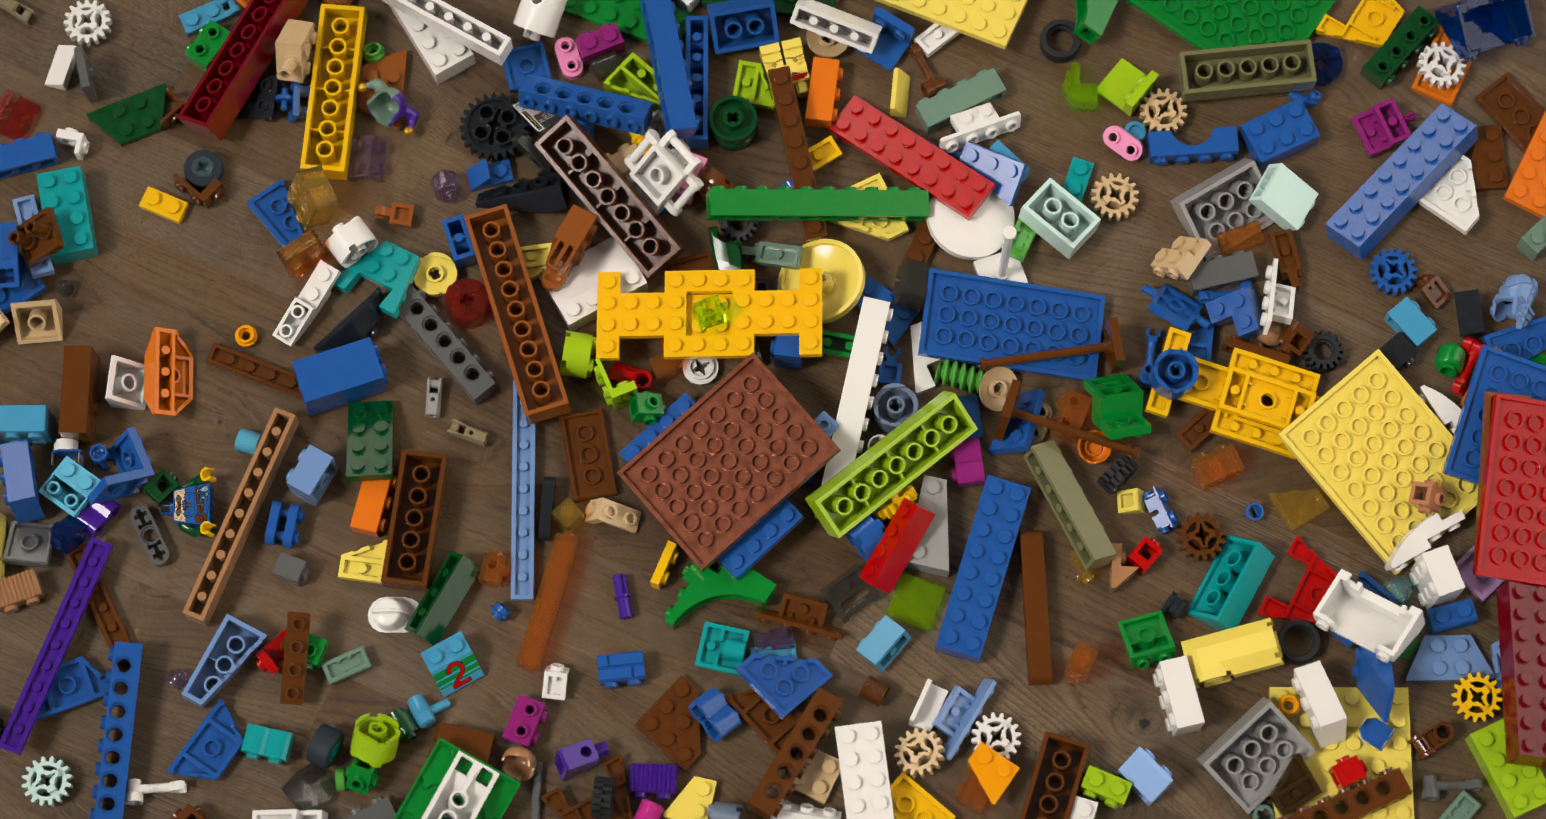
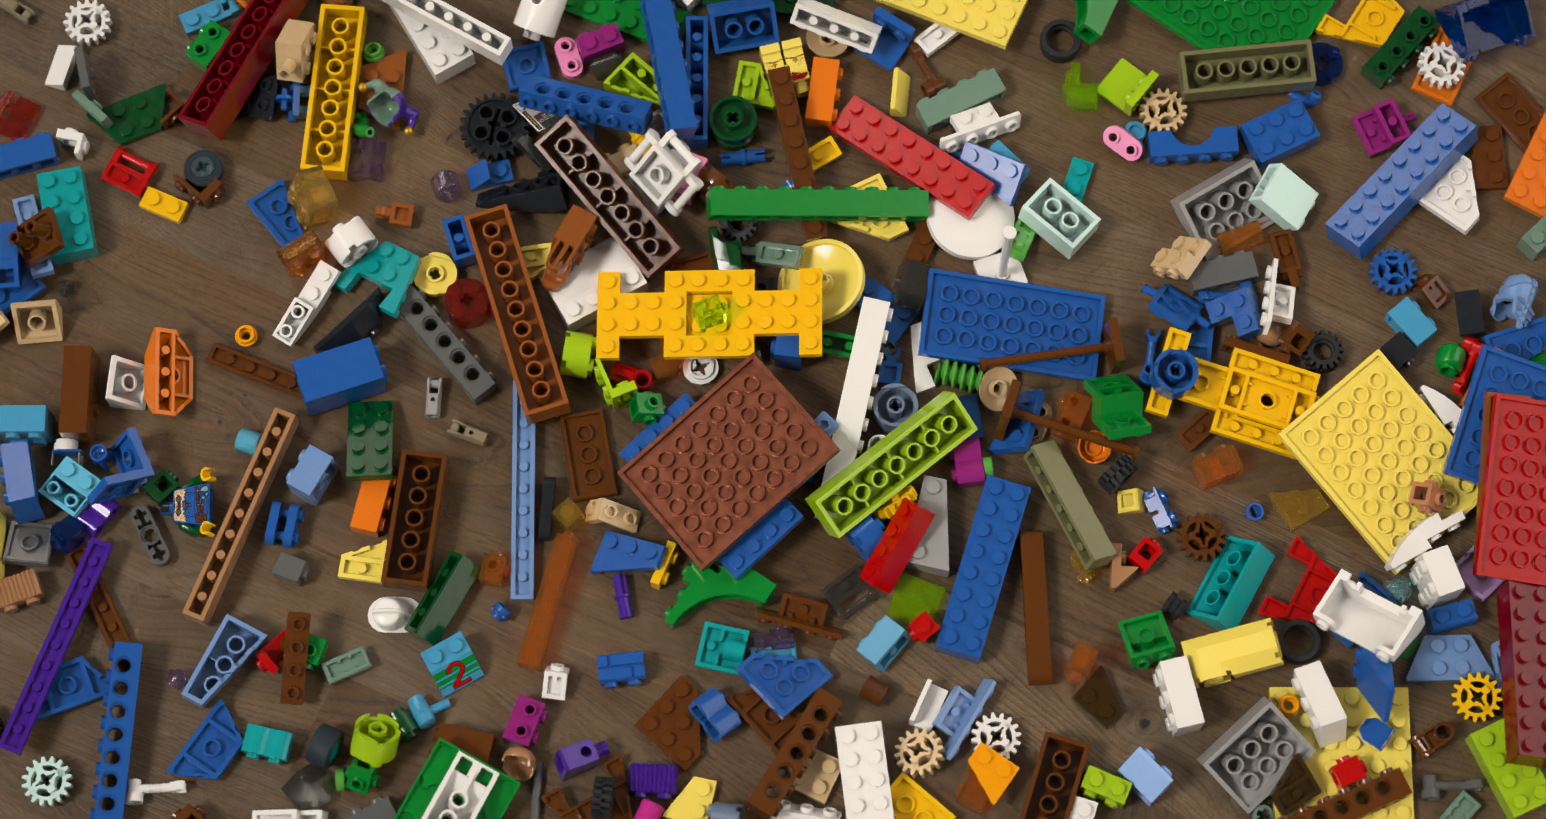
tan gear [1090,173,1139,221] -> none
none -> sand green plate [72,89,113,129]
none -> red plate [100,146,159,199]
none -> green arm [353,111,375,138]
none -> blue wing [590,530,668,575]
none -> blue pin [720,148,766,167]
none -> red brick [908,610,940,644]
none -> bright green tile [982,456,994,479]
none -> dark brown wing [1072,666,1122,729]

